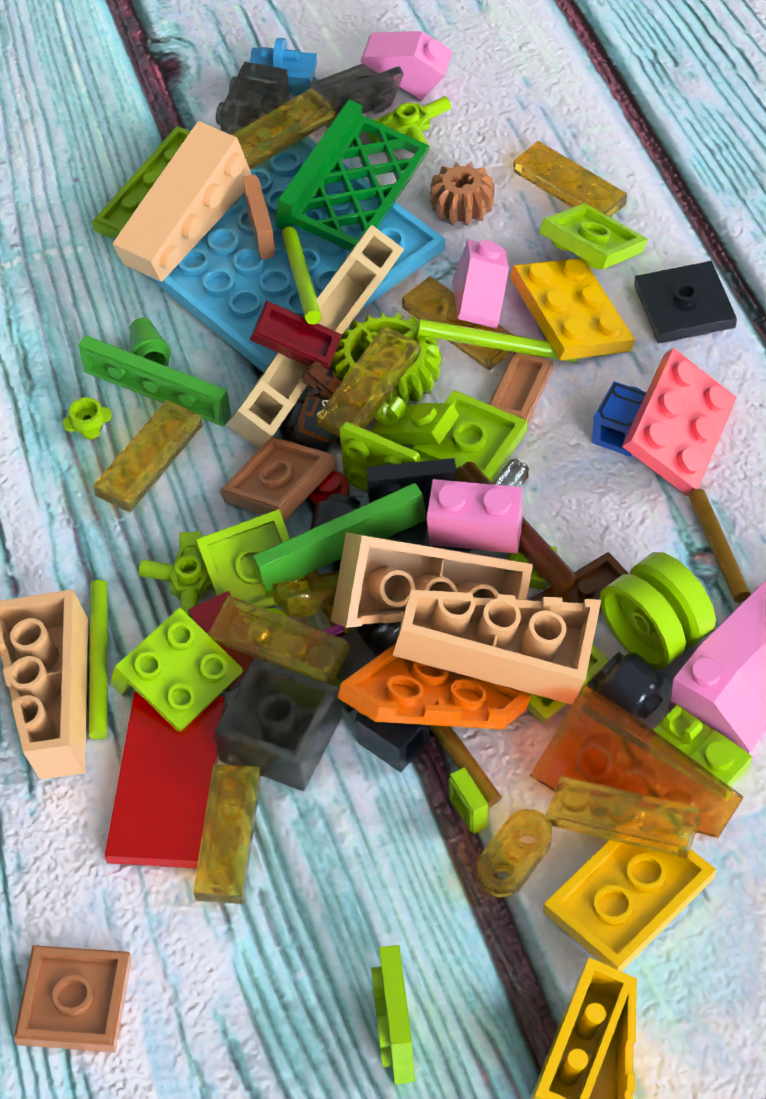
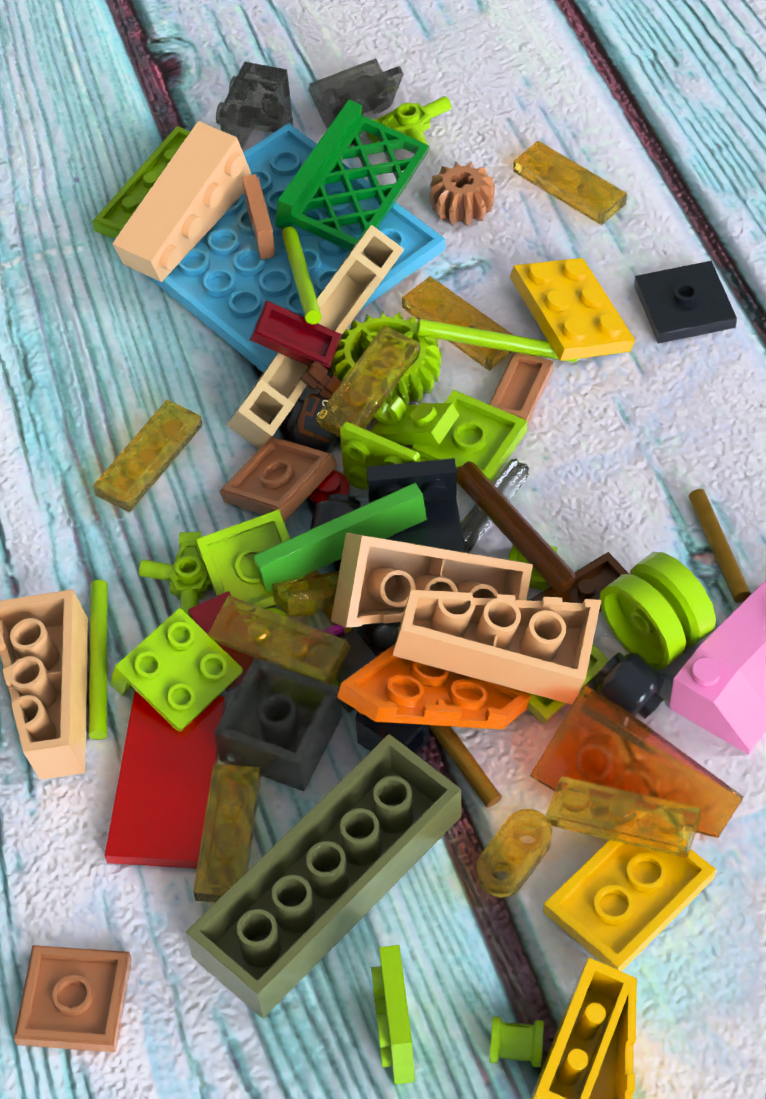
lime plate [63,397,112,440] -> none
bright green tile [78,335,231,426] -> none
bright green cone [129,318,171,366] -> none
clear yellow plate [232,88,336,170] -> none
dark azure hips [245,38,318,96] -> none
bright pink slope [360,31,453,101] -> none
bright pink brick [427,479,523,554] -> none
lime tile [449,767,488,834] -> none
bright pink slope [452,239,509,329] -> none
lime plate [539,203,648,270] -> none
blue brick [592,381,646,457] -> none
coral plate [622,348,737,496] -> none
lime plate [647,704,752,796] -> none
none -> olive brick [185,734,462,1019]
none -> lime bush [489,1016,544,1068]

